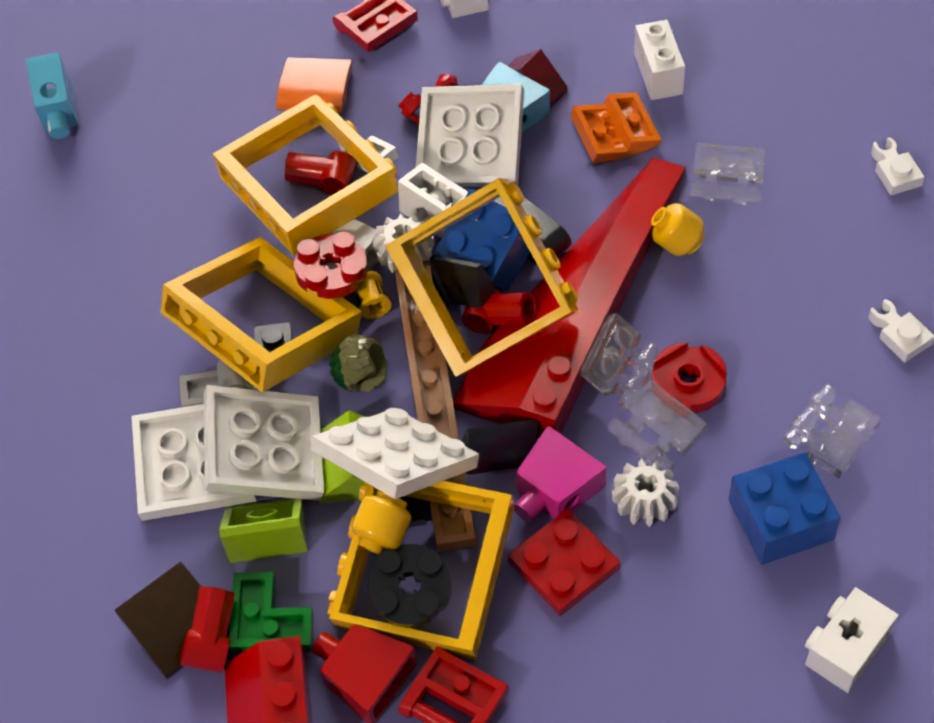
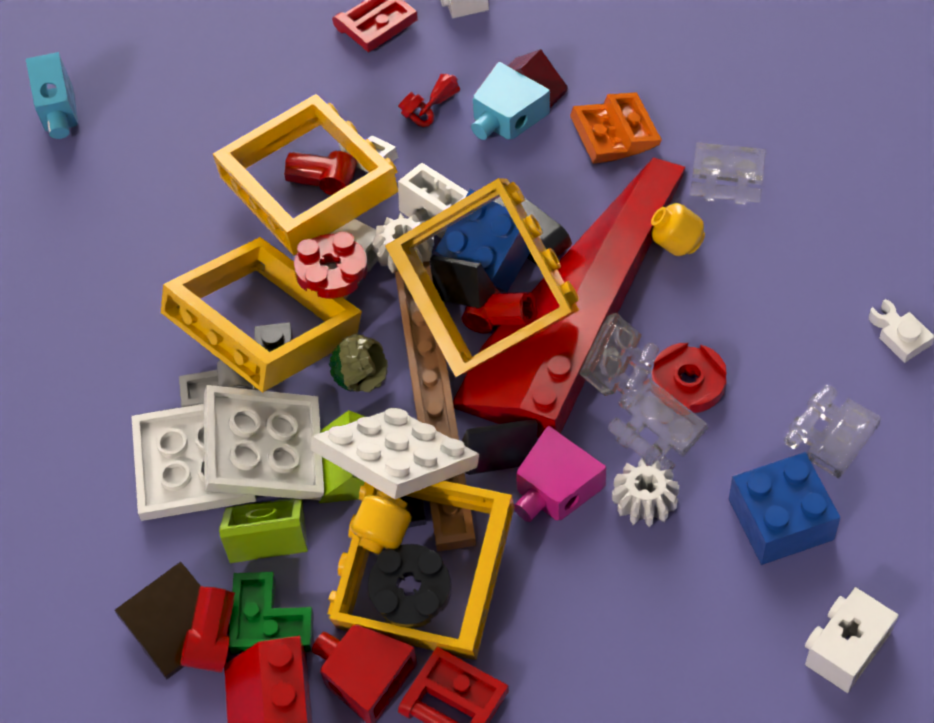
slope [276,58,352,112] -> none
yellow bush [353,271,392,319] -> none
white plate [416,84,524,187] -> none
red plate [508,508,621,617] -> none
white brick [634,20,685,100] -> none
white plate [871,137,925,196] -> none

